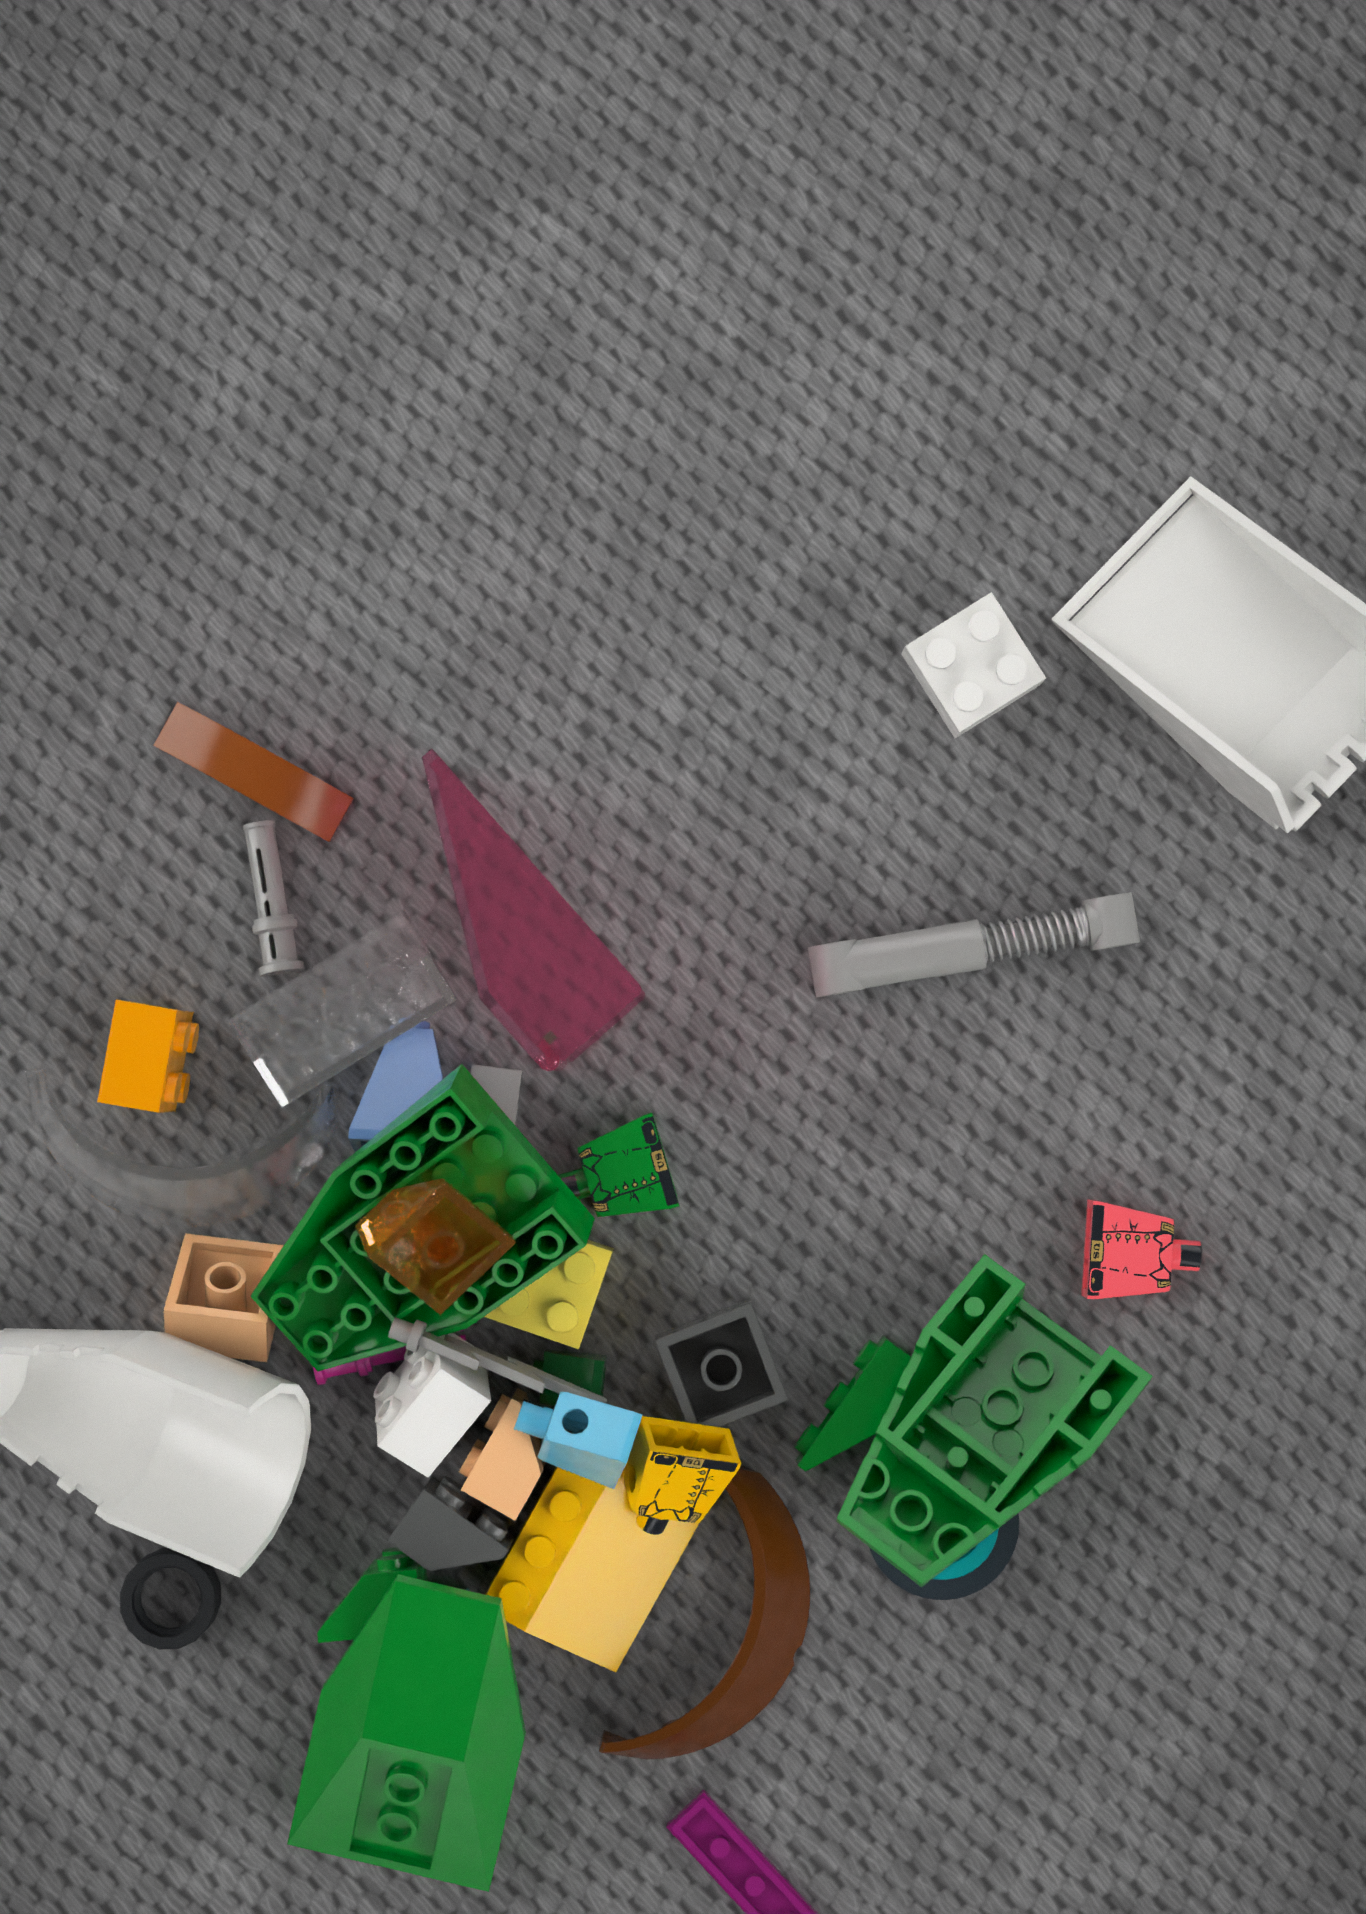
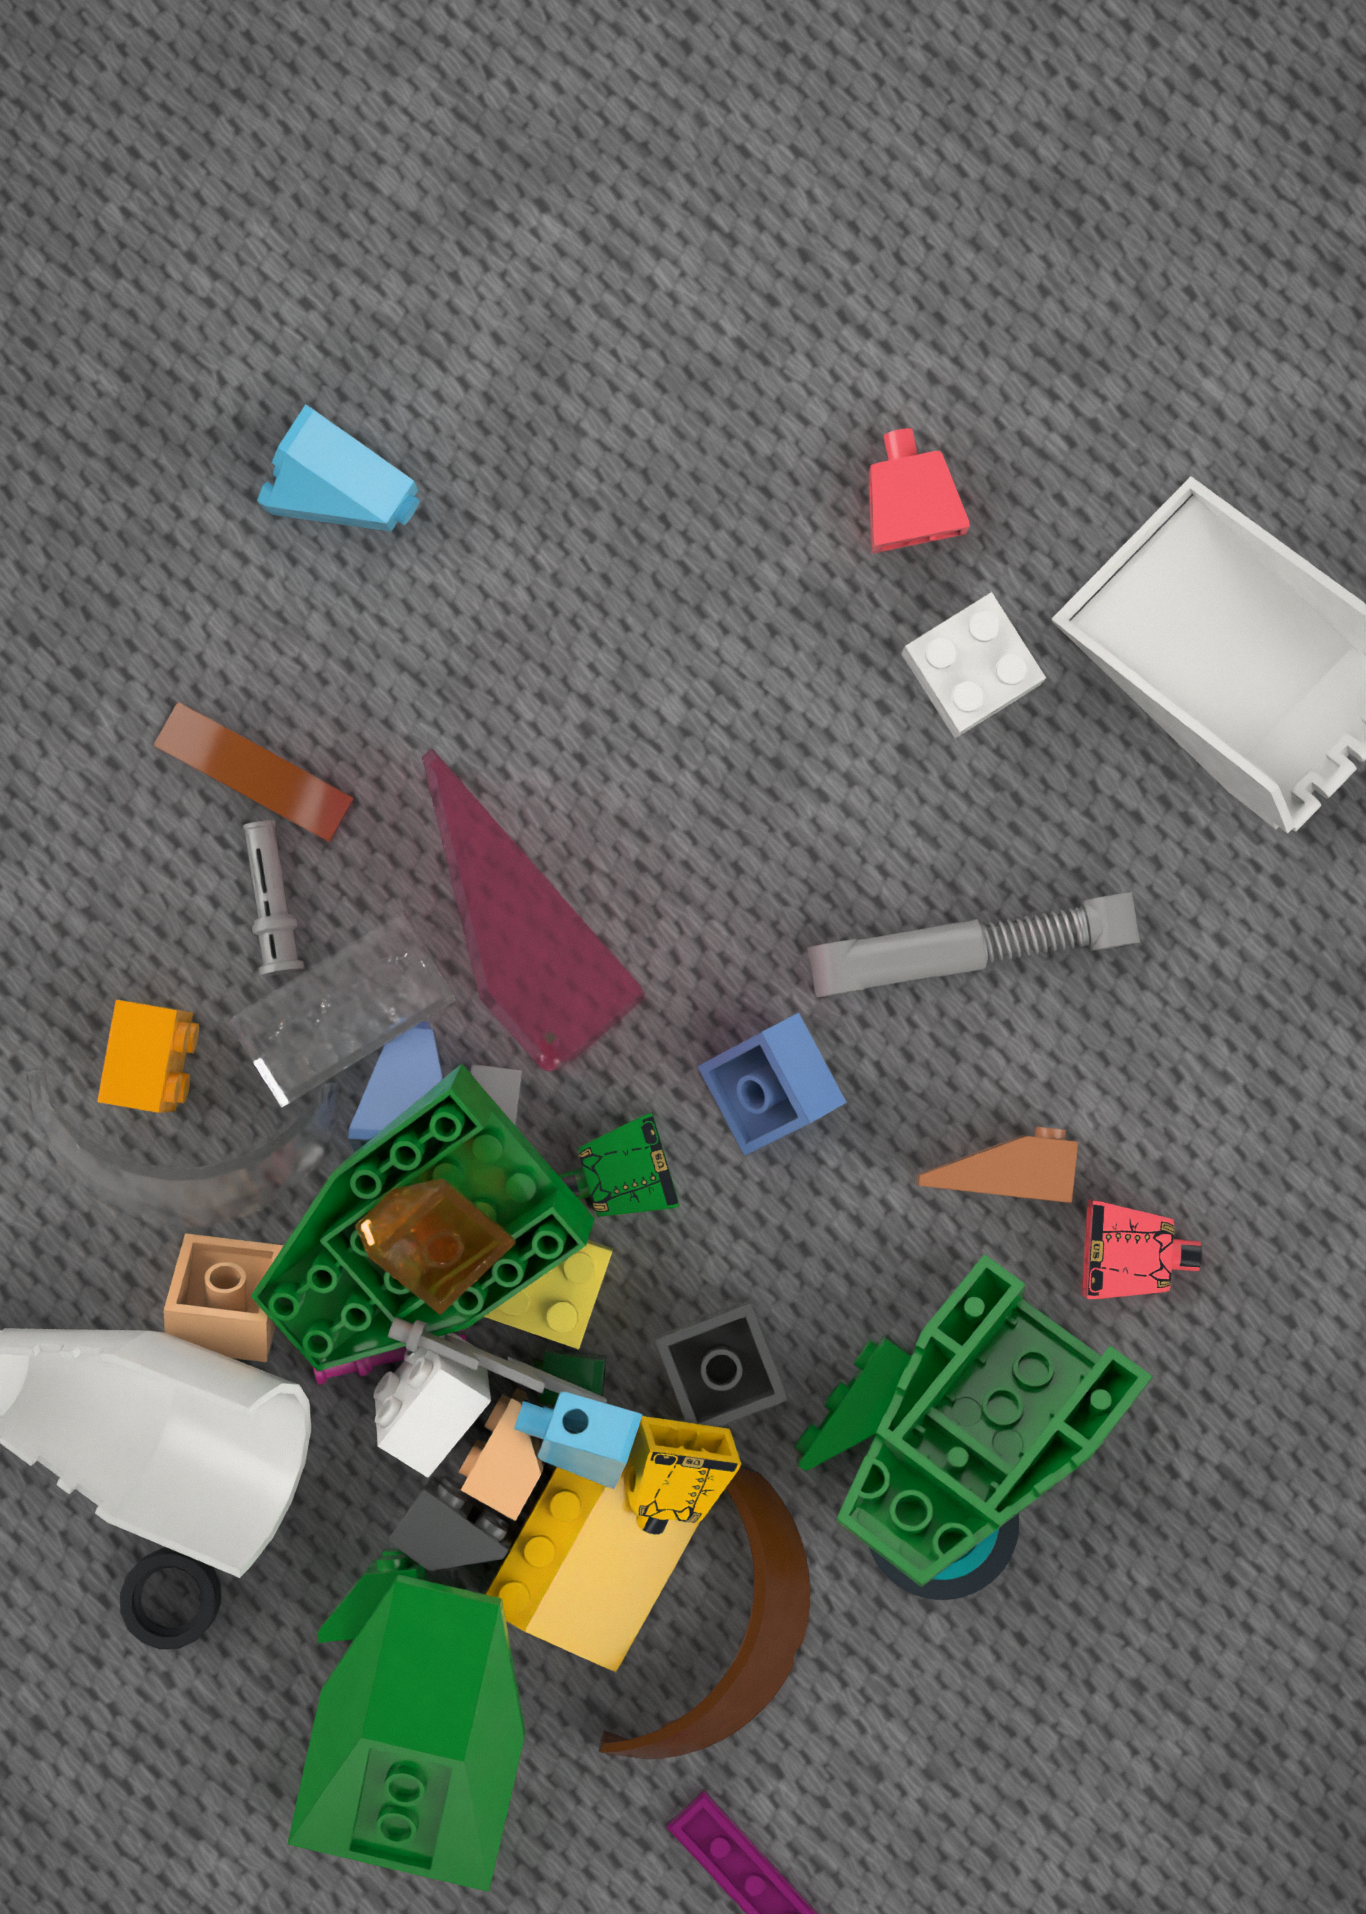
none -> medium azure slope [257,404,420,532]
none -> medium blue slope [697,1013,847,1156]
none -> coral torso [868,428,970,553]
none -> nougat slope [915,1127,1078,1203]

